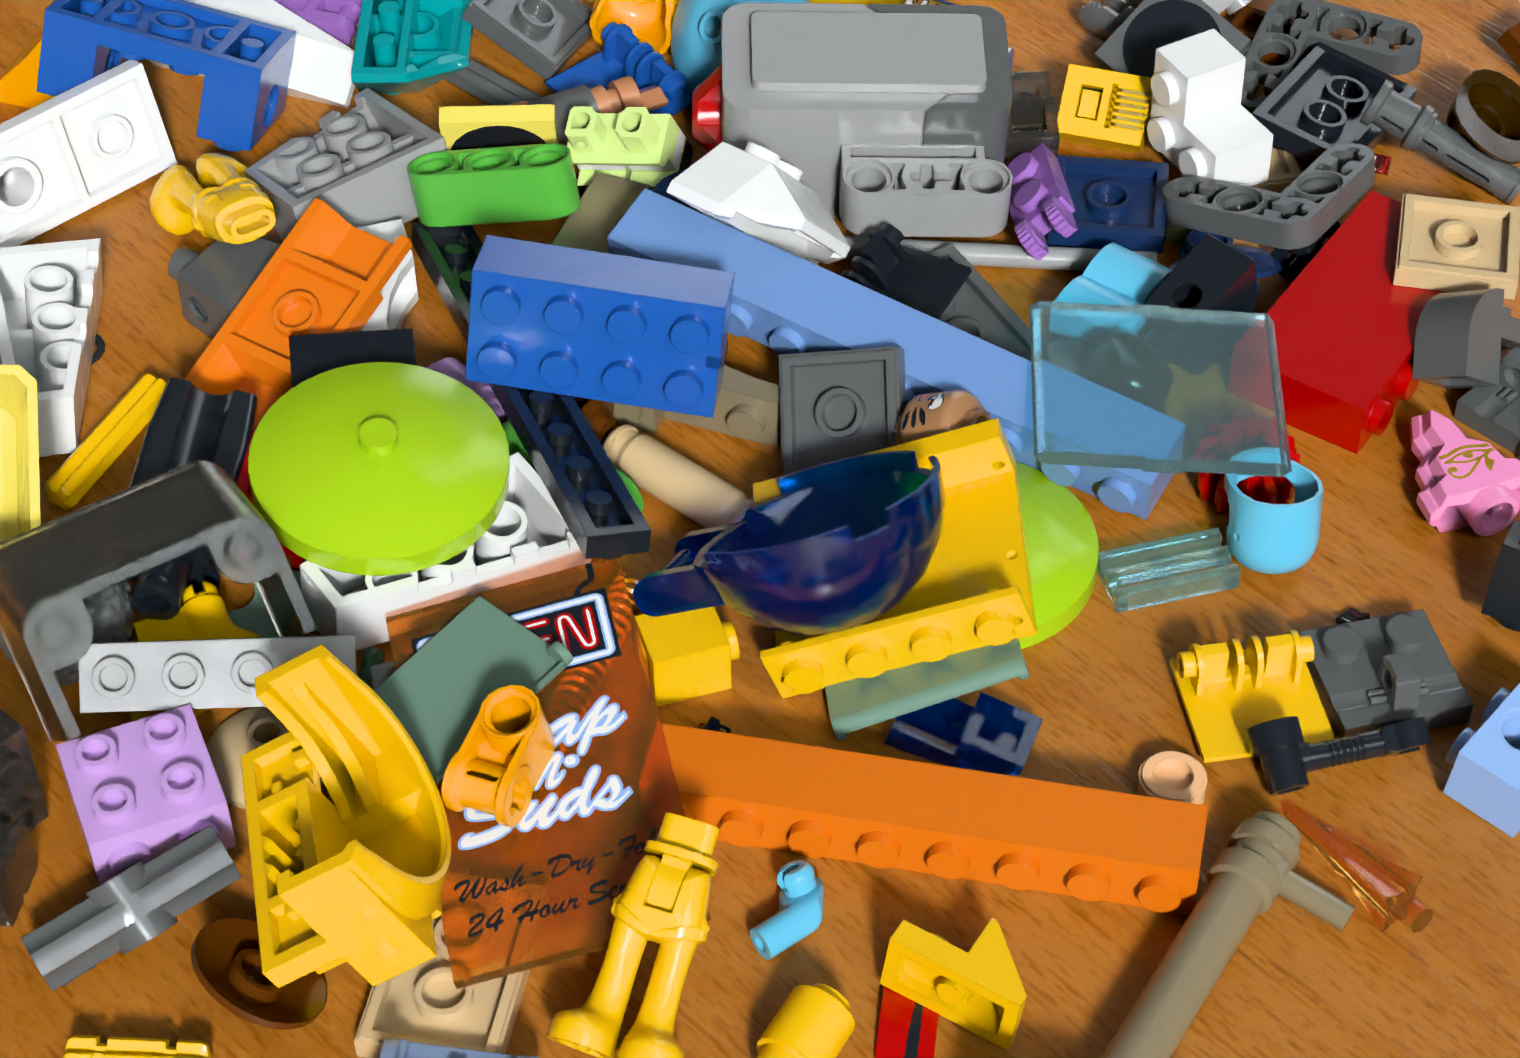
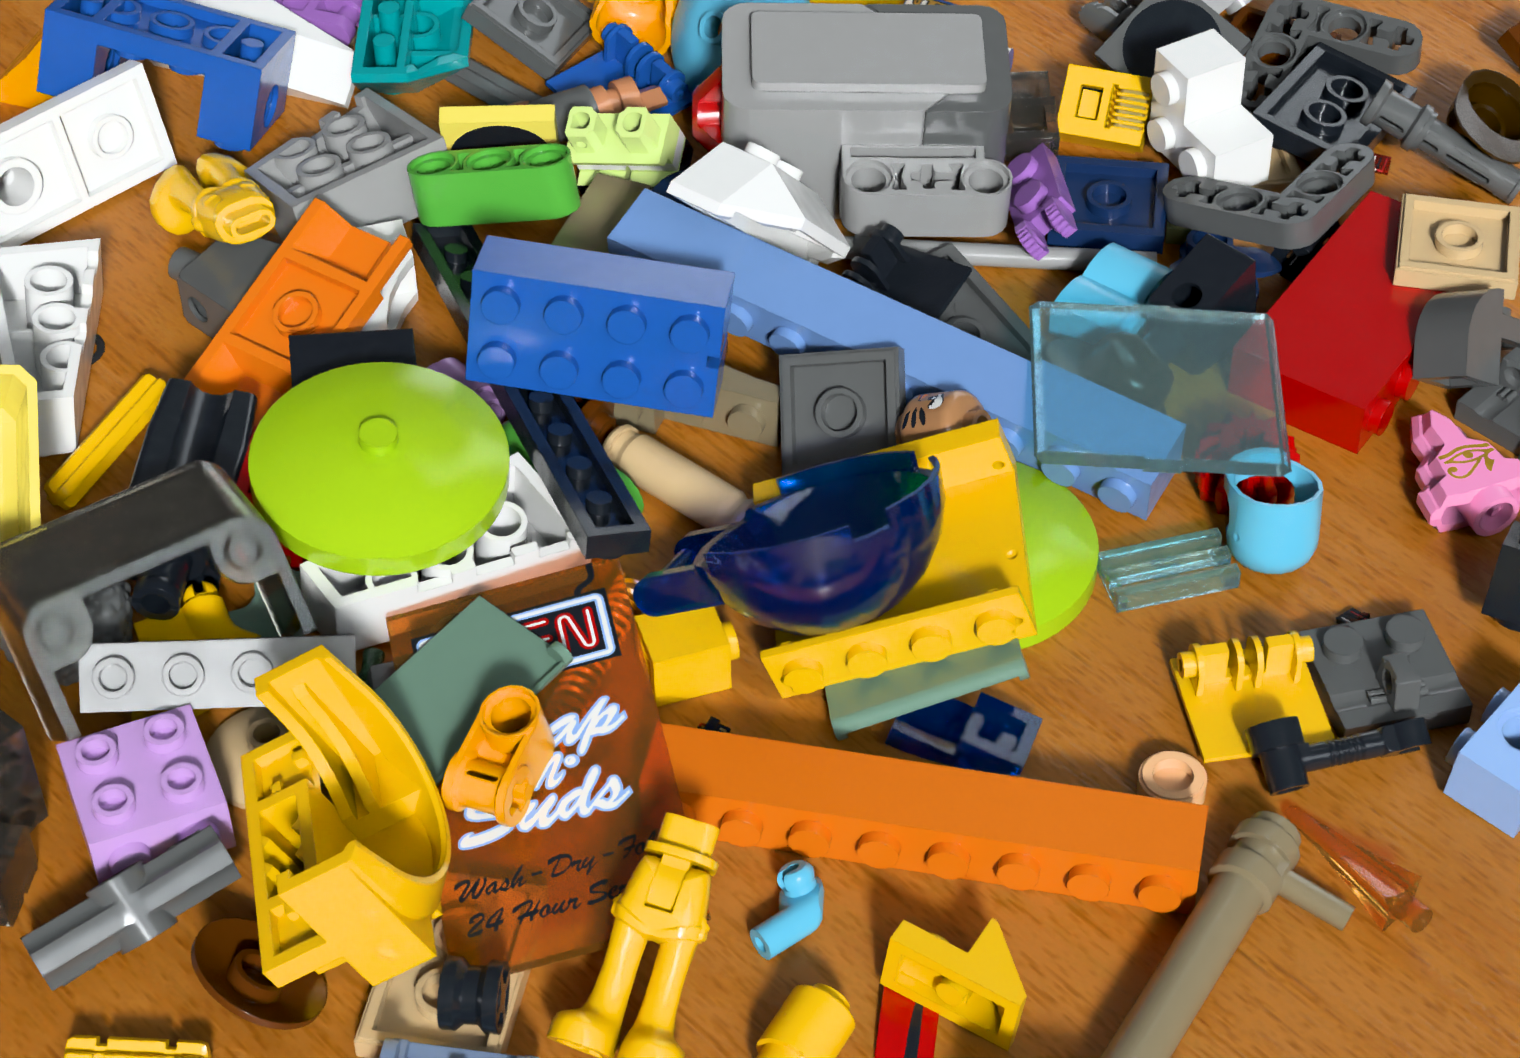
none -> black wheel [437,955,510,1035]

